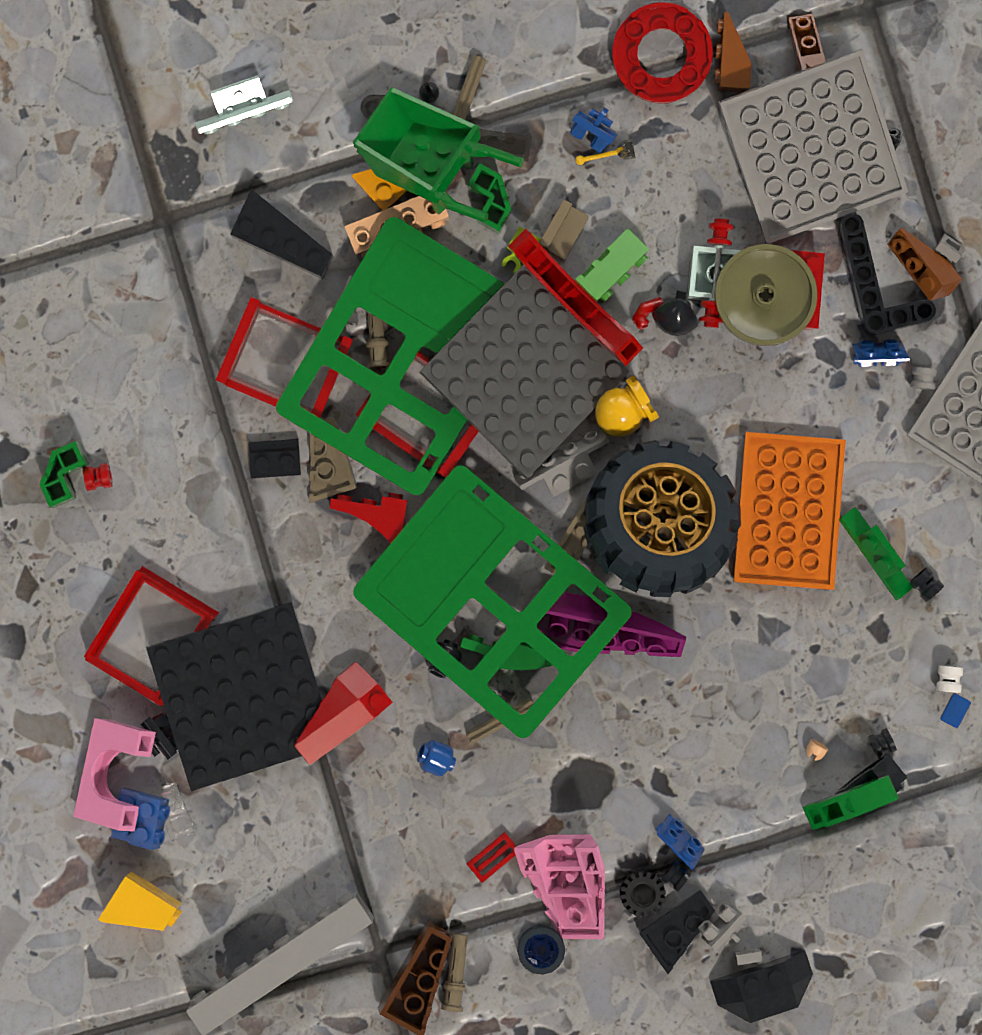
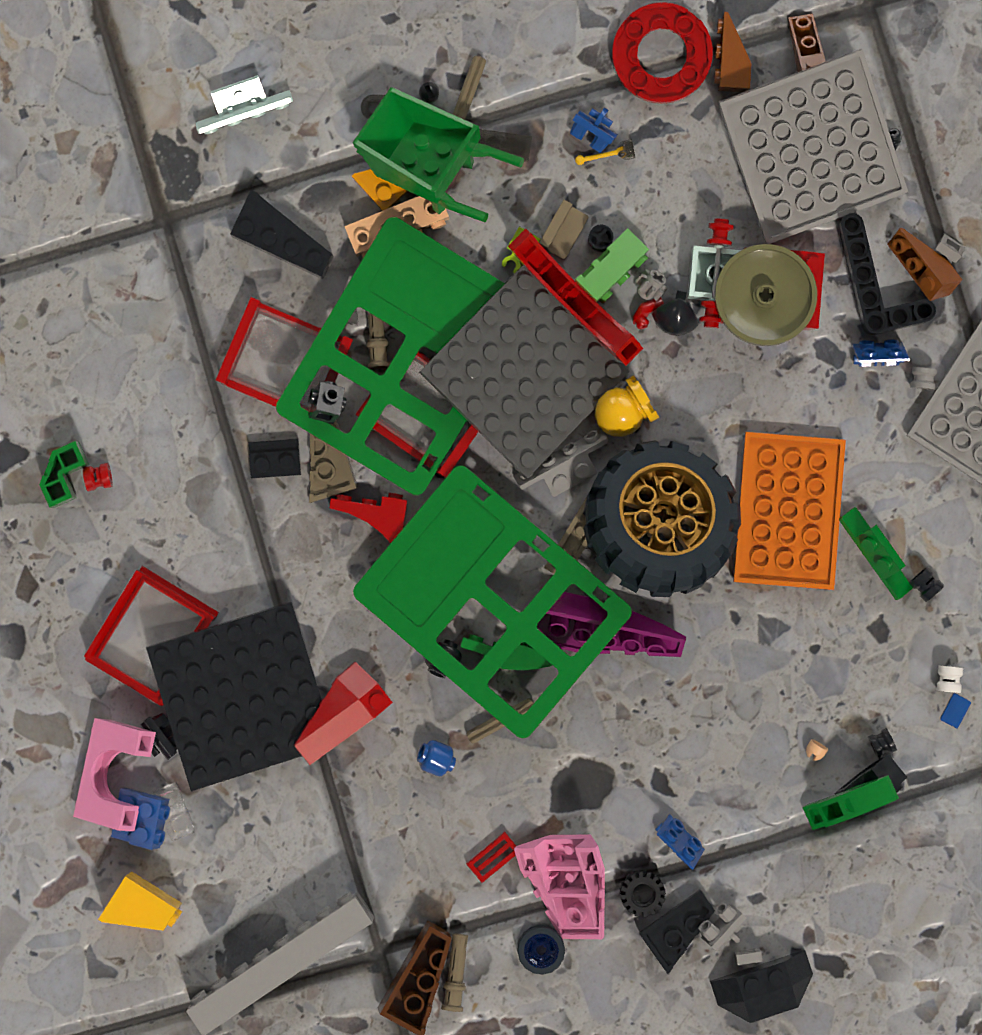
green brick [467,163,511,235] -> none
black wheel [661,859,692,892] -> none
none -> black brick [308,381,347,424]
none -> black wheel [588,224,614,252]
none -> light grey gear [635,269,668,301]

